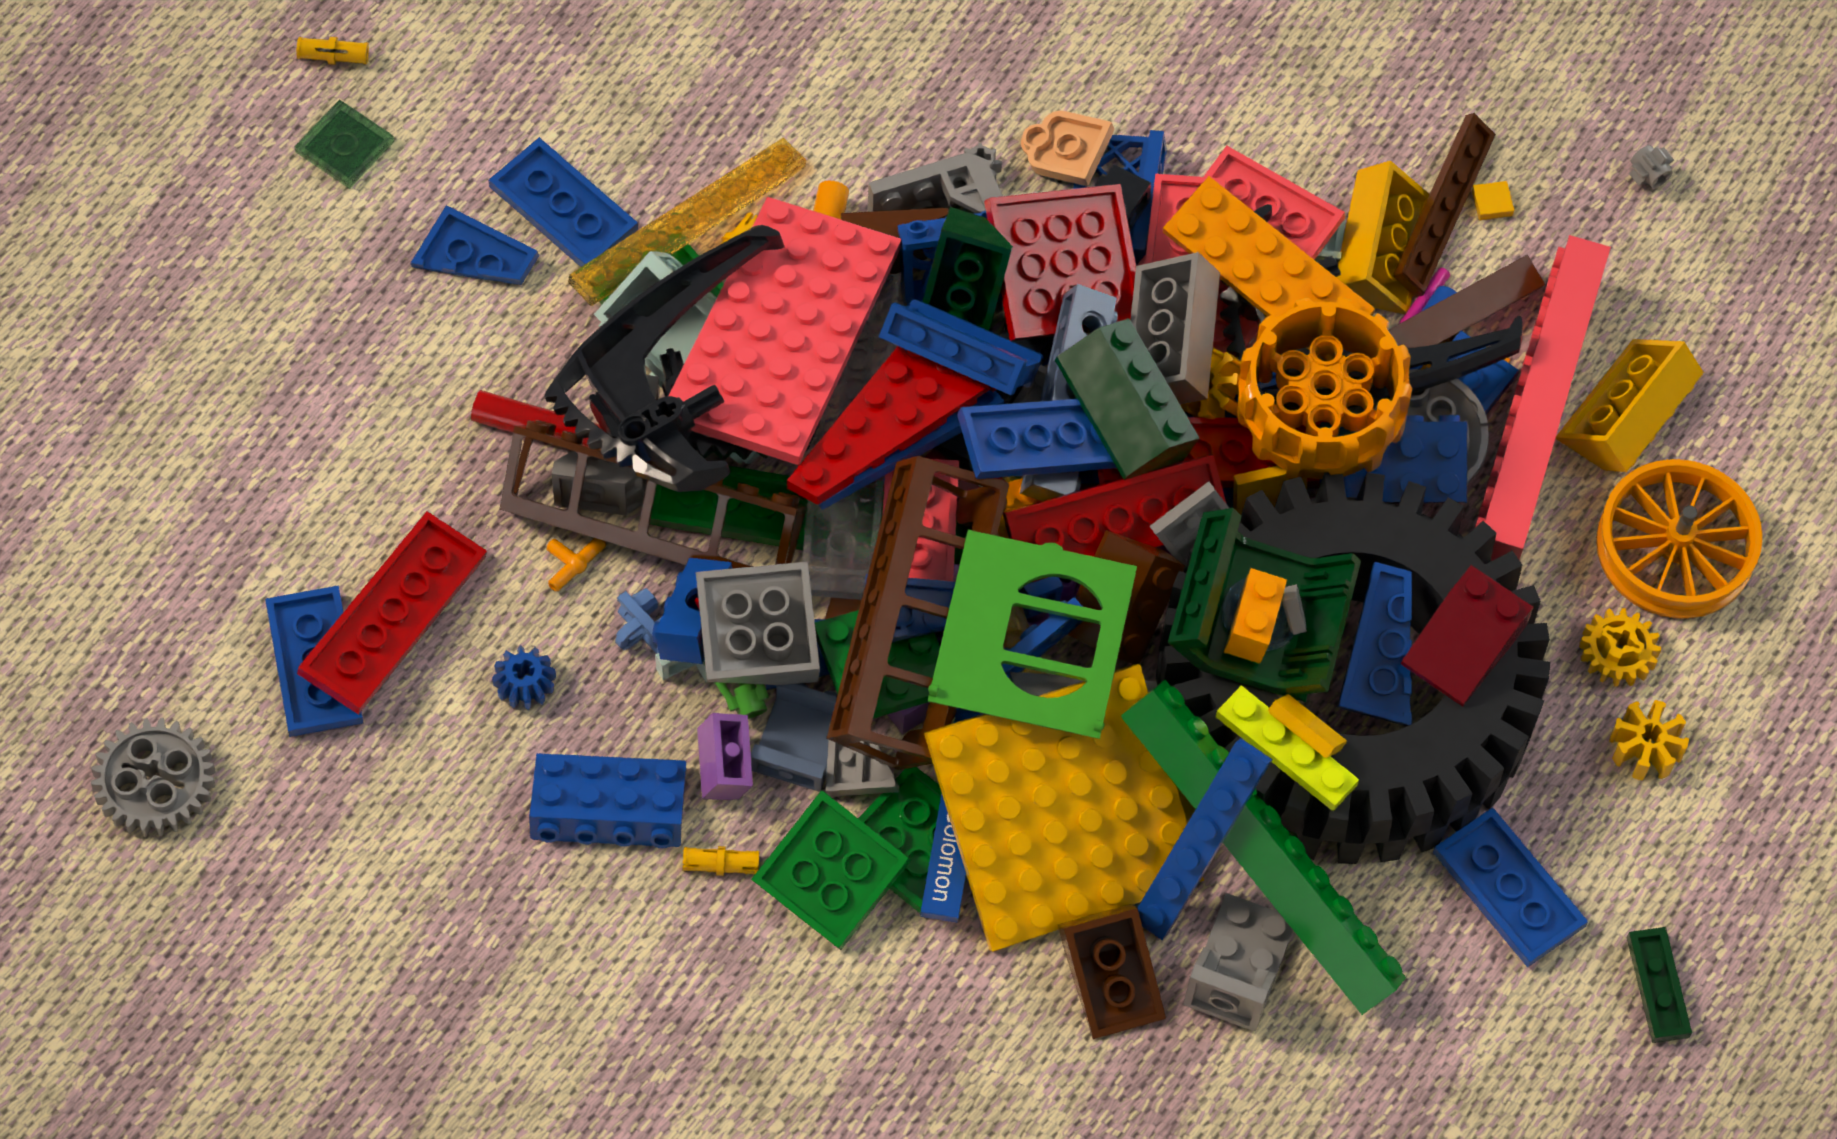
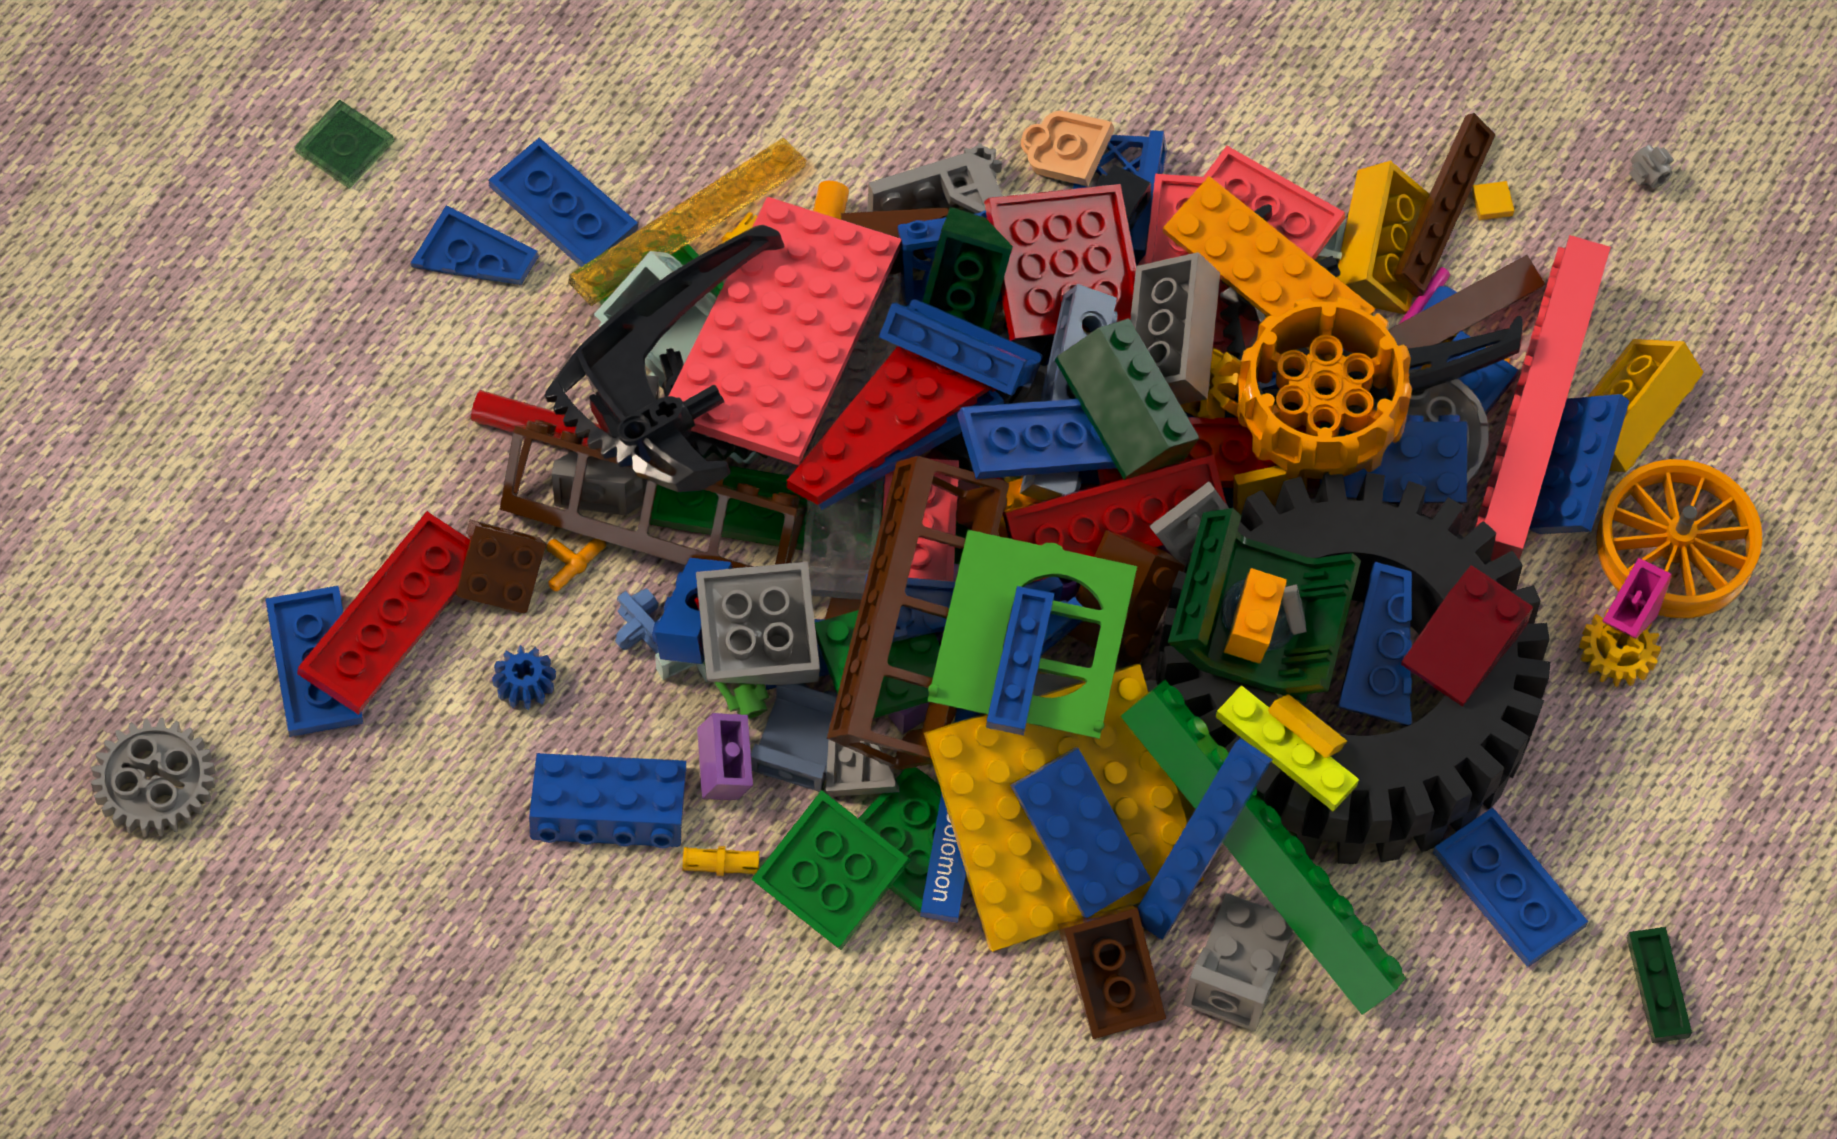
yellow pin [296,36,369,65] -> none
yellow gear [1609,700,1689,780] -> none
none -> reddish brown bracket [456,519,546,614]
none -> blue plate [986,586,1054,735]
none -> blue plate [1010,747,1151,918]
none -> blue plate [1529,394,1629,534]
none -> dark pink slope [1602,557,1672,639]

